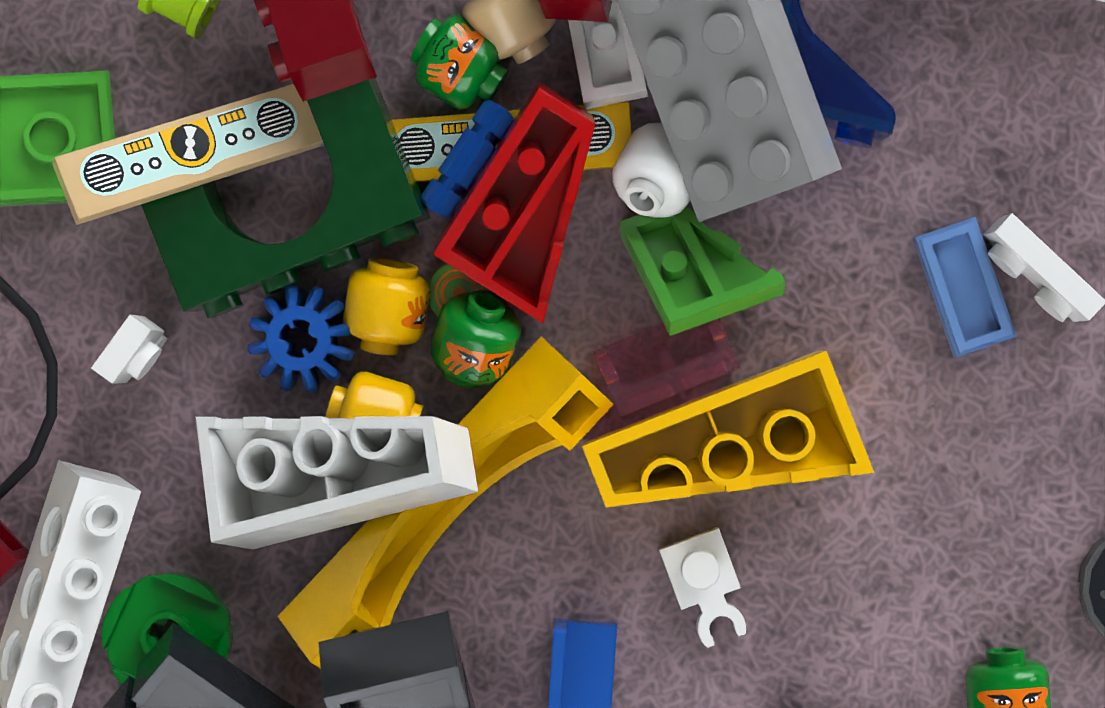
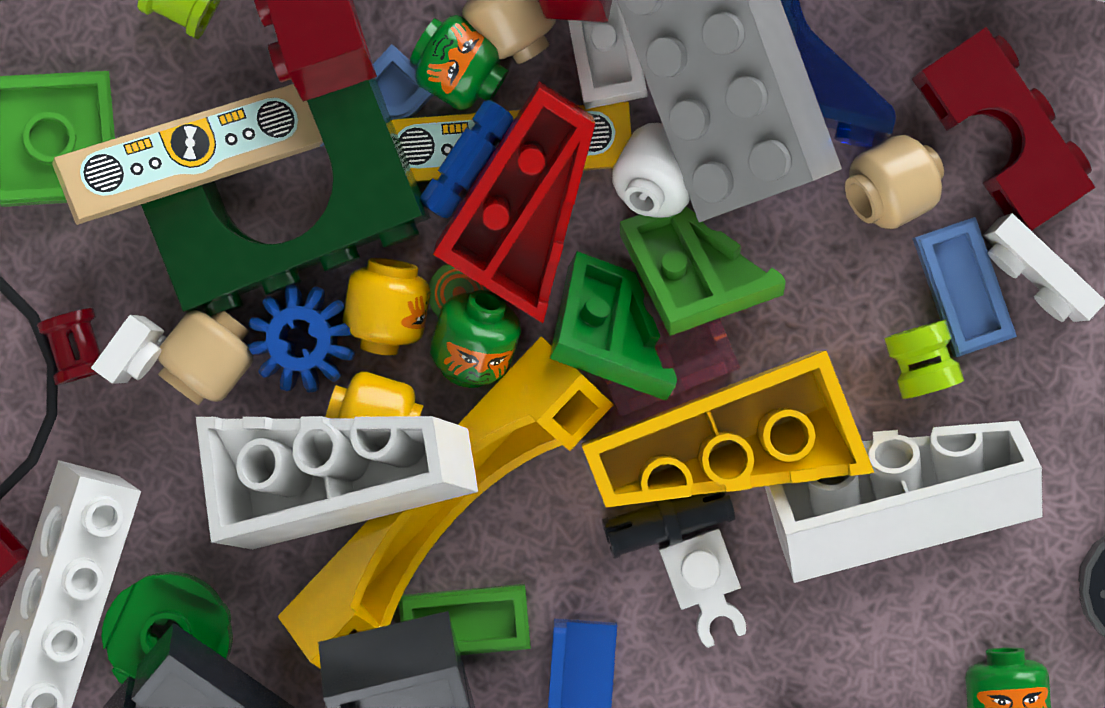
none -> dark red bush [37,308,101,385]
none -> tan head [158,310,253,405]
none -> medium blue tile [373,44,434,120]
none -> bright green tile [399,584,531,655]
none -> green wing [550,251,677,401]
none -> black pin [602,491,735,559]
none -> white wedge [765,421,1042,583]
none -> tan head [845,135,944,229]
none -> lime wheel [884,320,964,399]
none -> dark red arch [912,27,1096,231]

